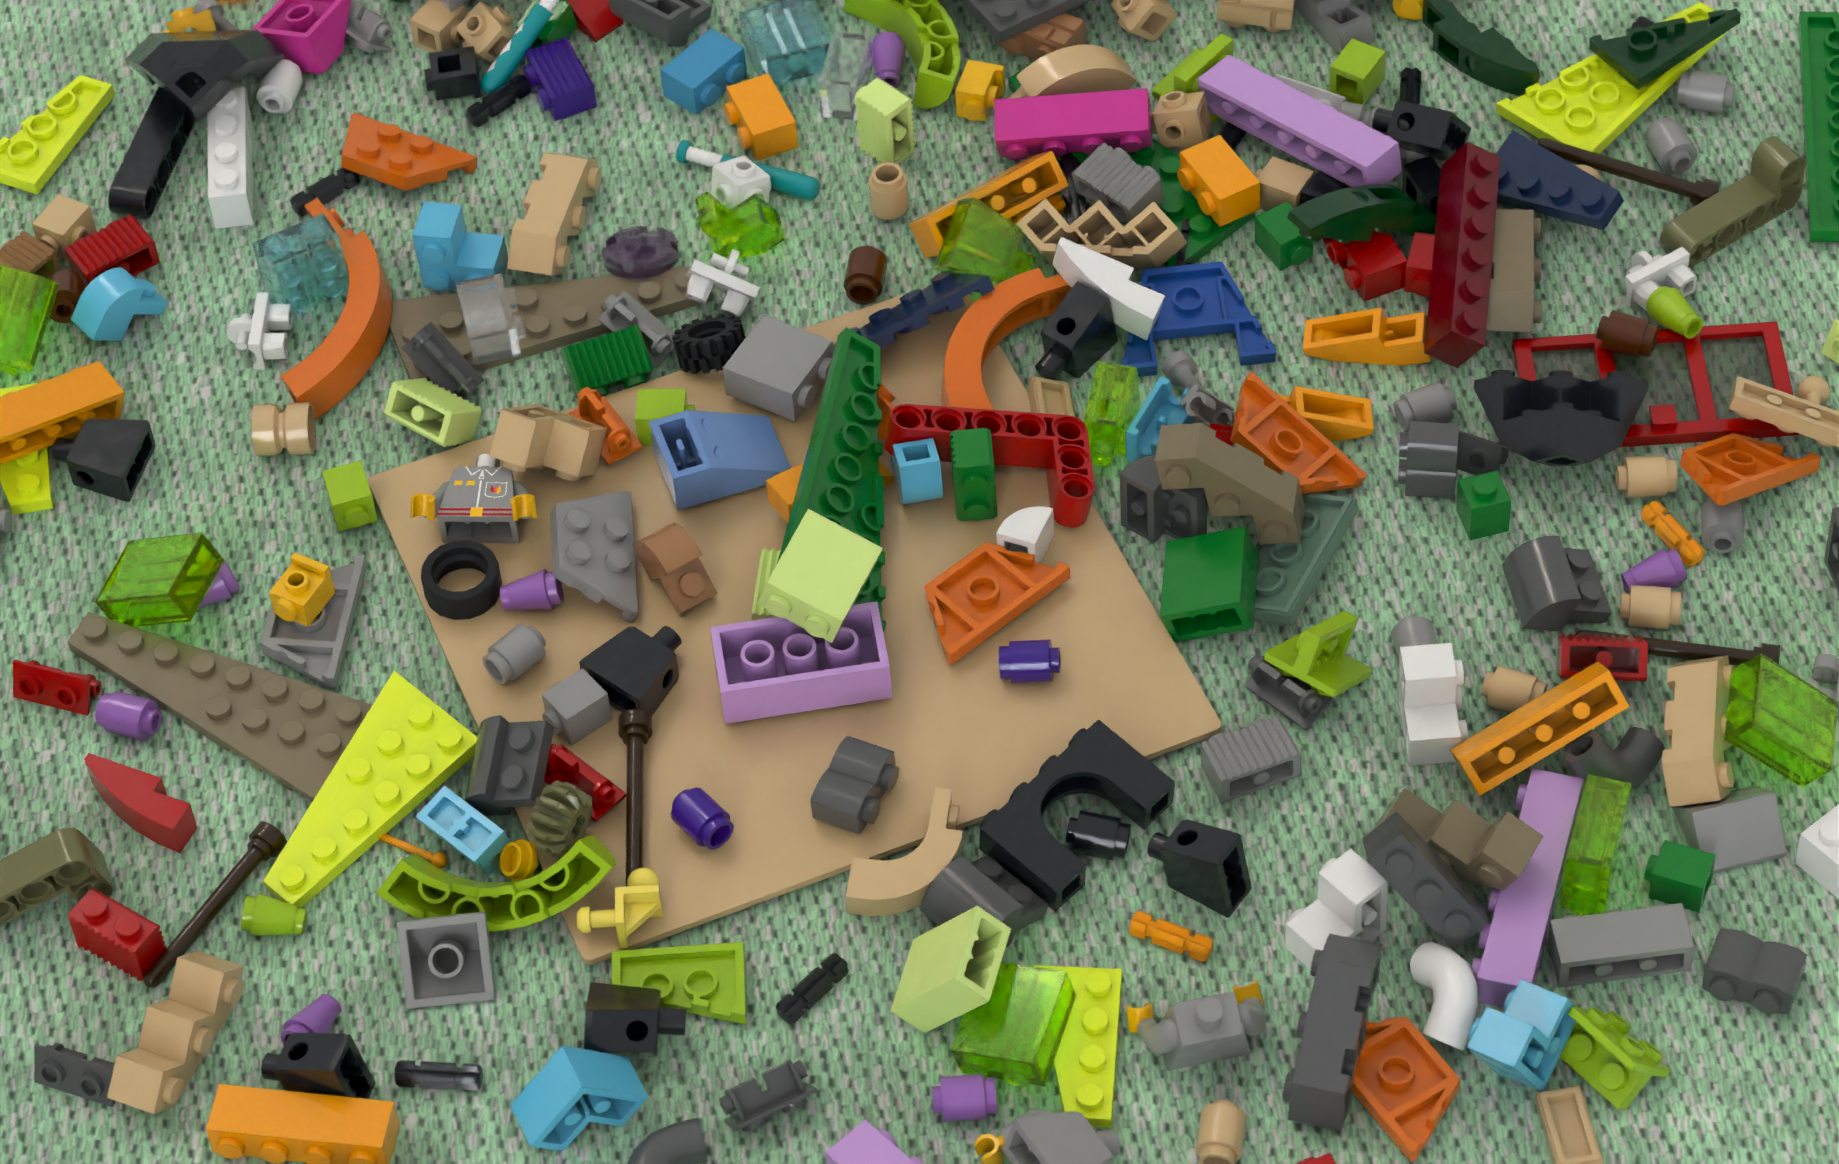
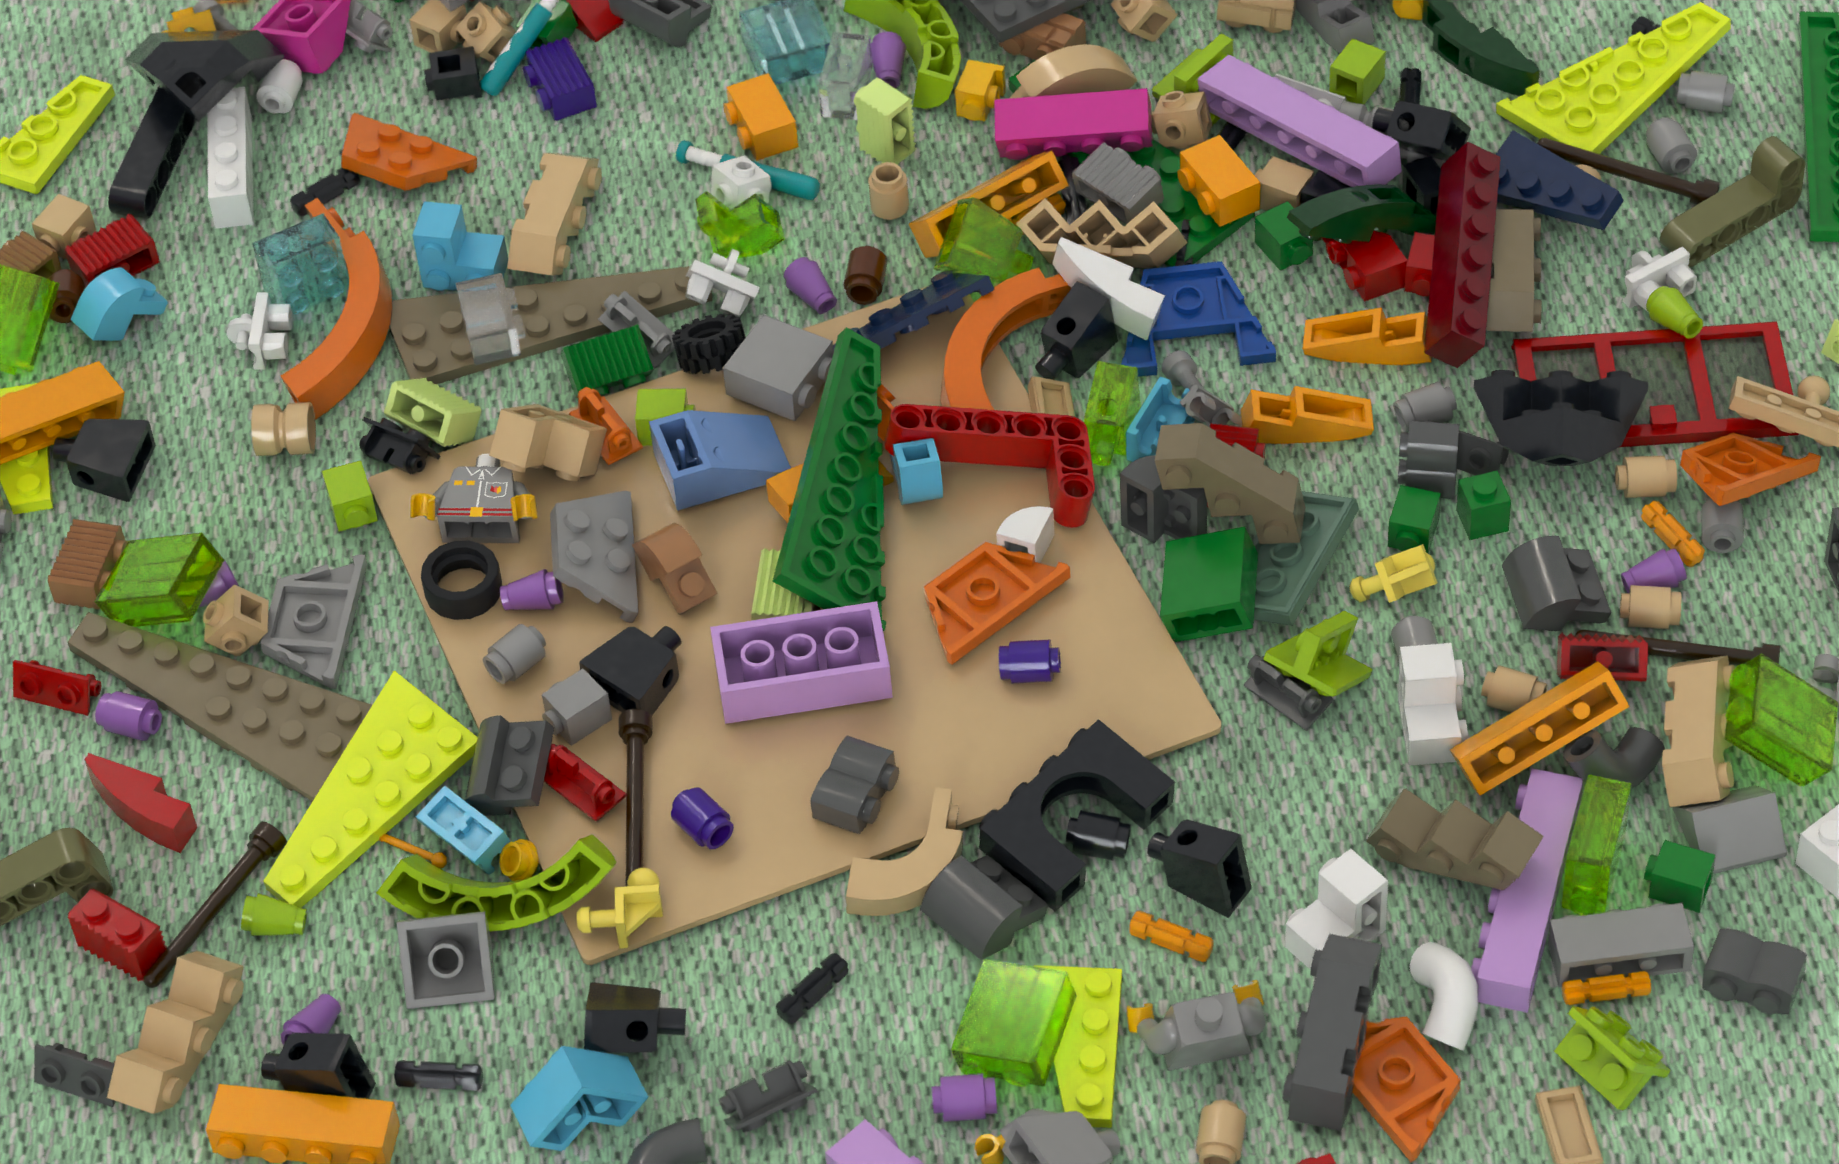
yellow brick [269,552,335,627] -> none
dark grey hinge [401,321,485,399] -> none
black axle [466,74,532,127] -> none
olive gear [526,780,593,857] -> none
clear purple tile [601,226,680,279] -> none
lime wing [612,942,747,1025] -> none
dark azure brick [660,29,747,115] -> none
yellowish green brick [757,509,883,643] -> none
yellowish green brick [890,906,1011,1033] -> none
green brick [950,428,998,521] -> none
light grey brick [1201,716,1301,803] -> none
orange wing [1231,371,1368,494] -> none
dark grey brick [1362,811,1488,950] -> none
medium azure brick [1467,979,1576,1092] -> none
dark green wing [1589,8,1741,90] -> none
reddish brown brick [1596,310,1659,358] -> none
none -> medium nougat brick [48,519,130,609]
none -> tan brick [203,584,269,656]
none -> black hinge [359,417,441,474]
none -> medium lavender cone [783,257,837,315]
none -> light yellow piece [1350,544,1438,603]
none -> green brick [1388,485,1441,553]
none -> light orange axle [1562,971,1651,1005]

